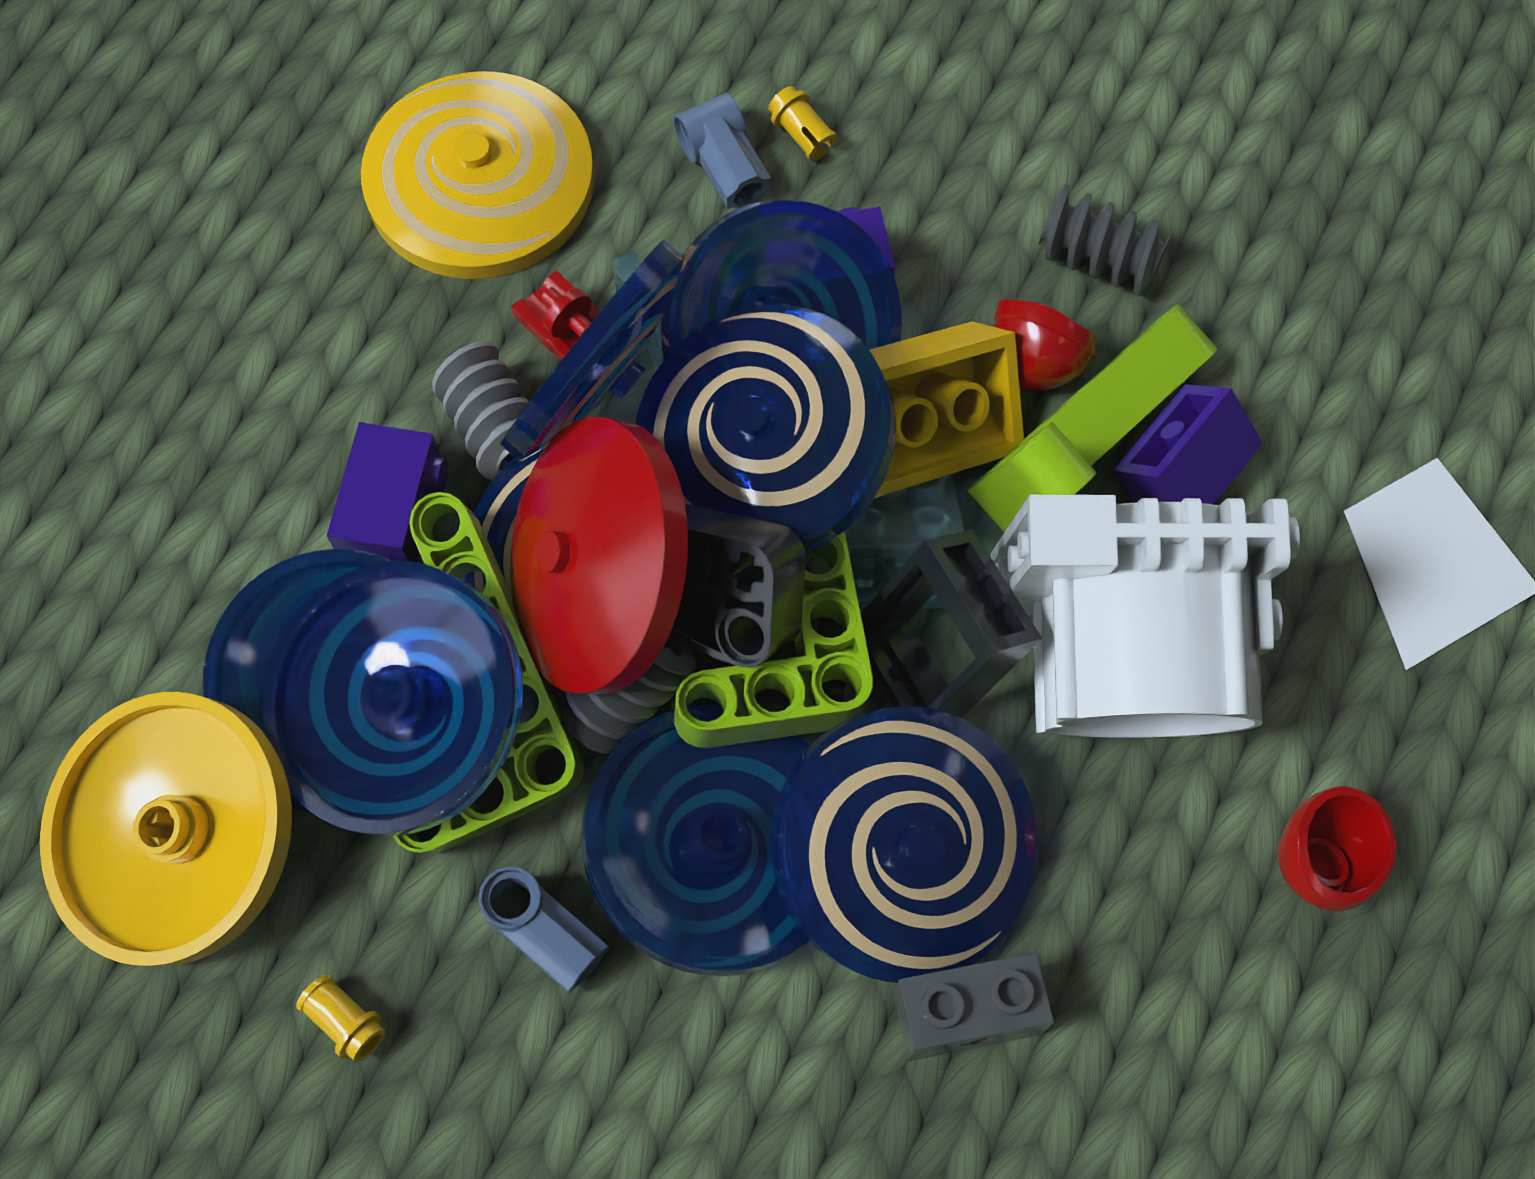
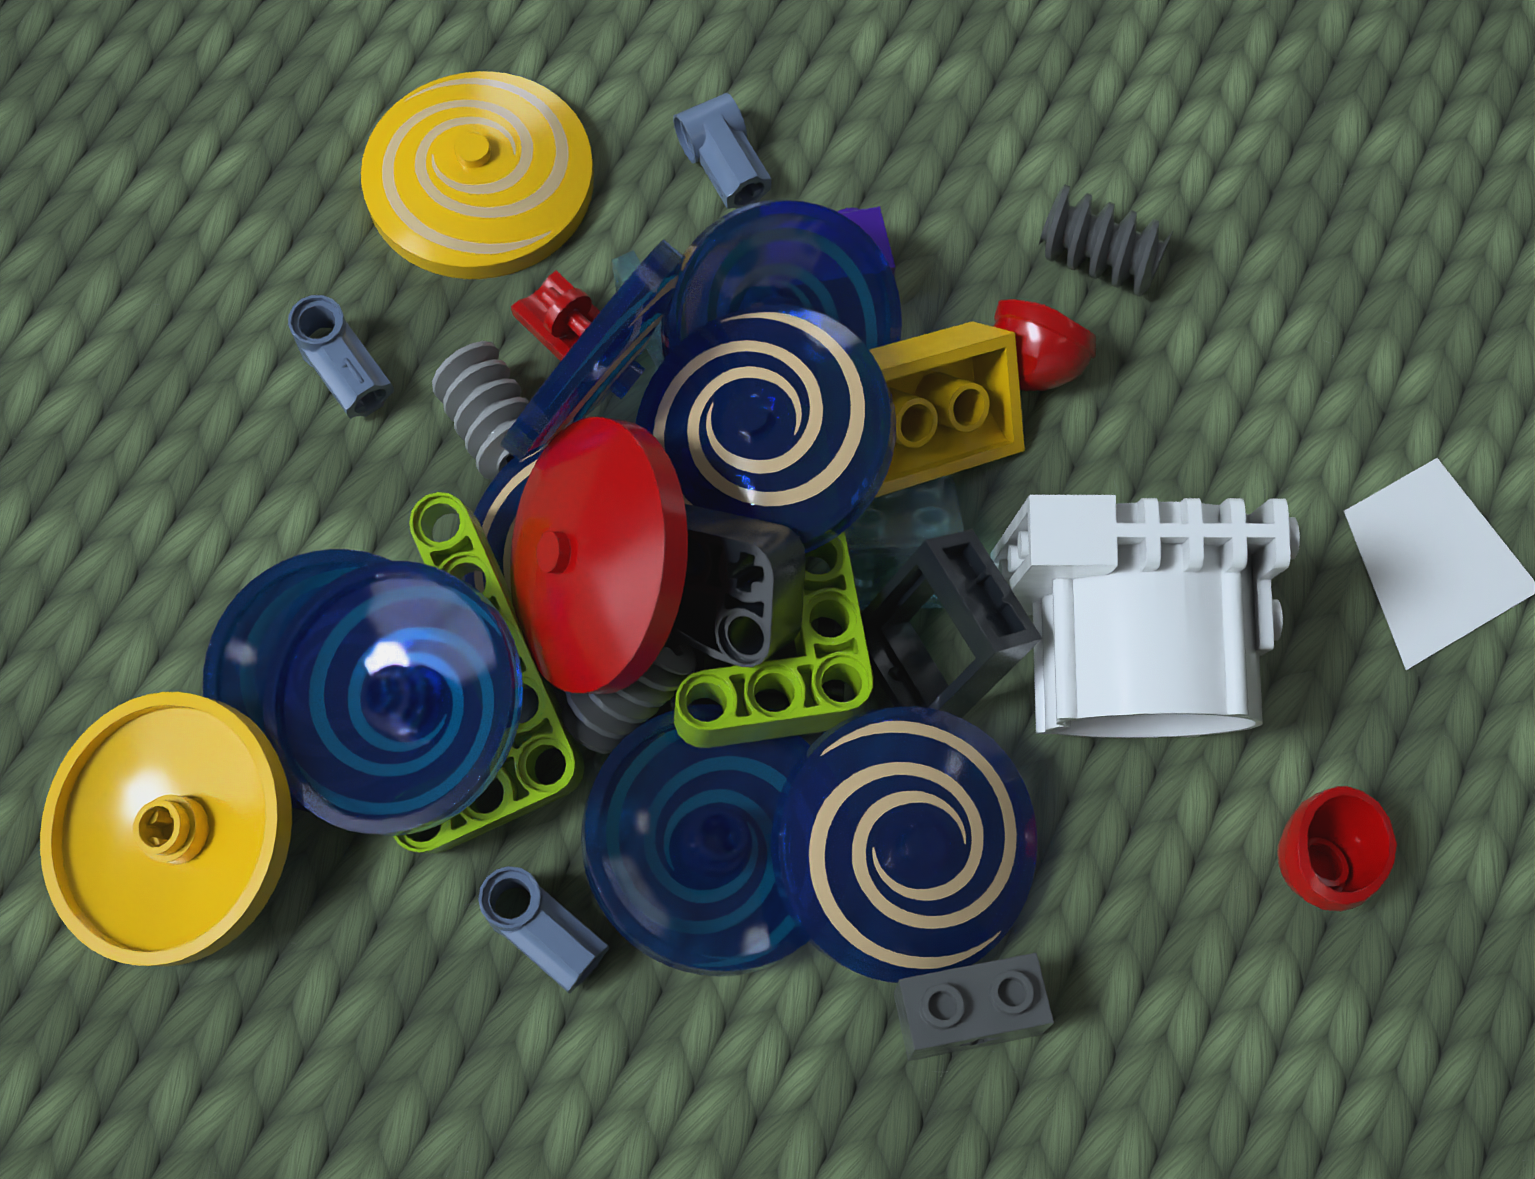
yellow pin [296,975,386,1063] -> none
dark purple brick [327,422,448,573] -> none
yellow pin [768,86,838,161] -> none
lime beam [967,304,1218,532] -> none
dark purple brick [1113,384,1263,505] -> none
none -> sand blue piece [288,295,394,419]

